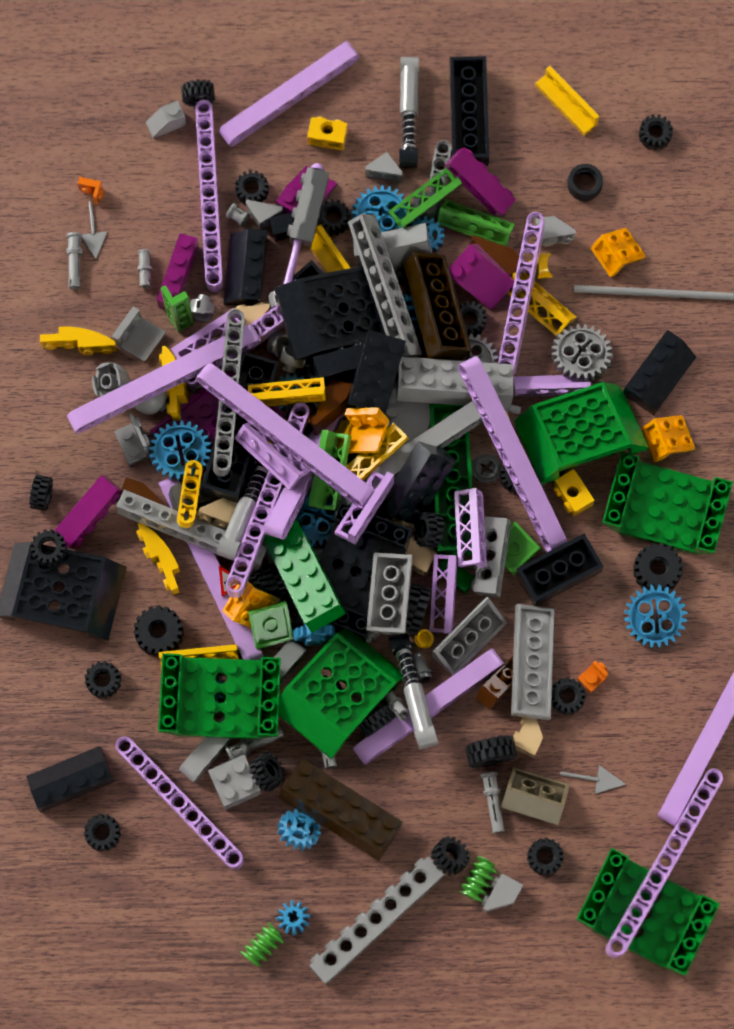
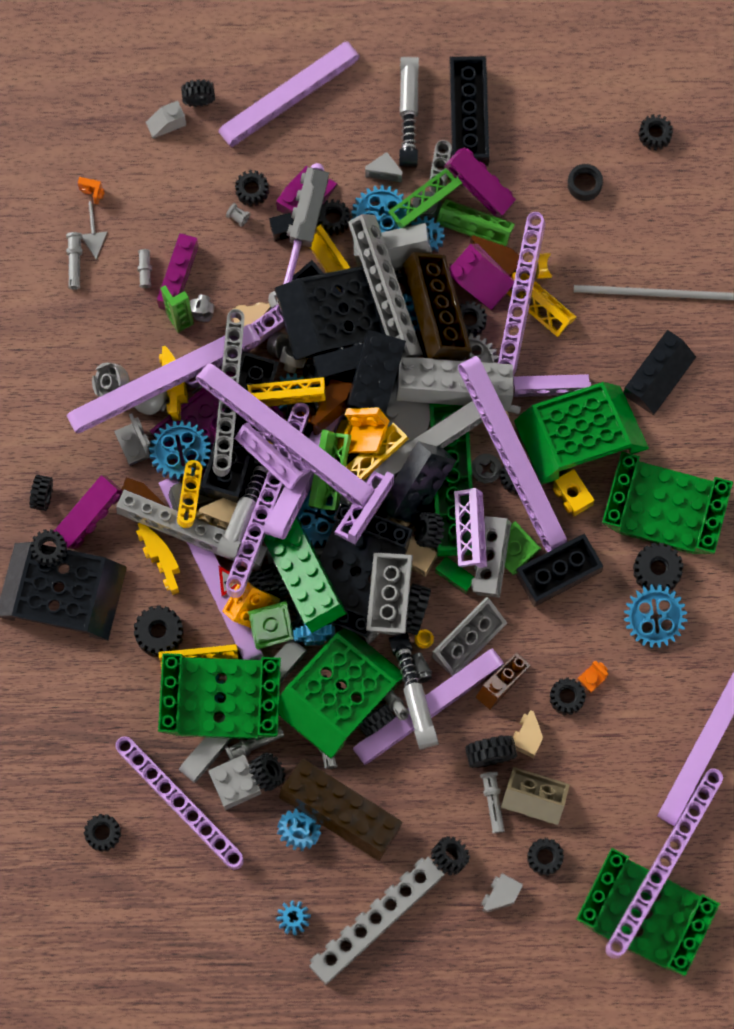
black slope [26,746,114,813] -> none
yellow slope [40,327,117,355] -> none
black tyre [85,661,121,699] -> none
light grey bracket [112,306,166,362] -> none
lavender fence [171,308,245,359] -> none
lavender beam [196,100,223,293] -> none
black slope [224,229,268,306] -> none
bright green piece [240,922,284,967] -> none
light grey slope [246,200,283,230] -> none
yellow brick [307,117,348,151] -> none
lavender fence [430,554,458,634] -> none
bright green piece [459,856,498,902] -> none
light grey tile [511,604,554,720] -> none
light grey slope [534,216,576,247] -> none
yellow fence [535,66,599,136] -> none
light grey gear [551,324,613,382] -> none
light grey piece [560,765,626,794] -> none
light orange bracket [590,228,646,277] -> none
light orange bracket [641,415,695,462] -> none

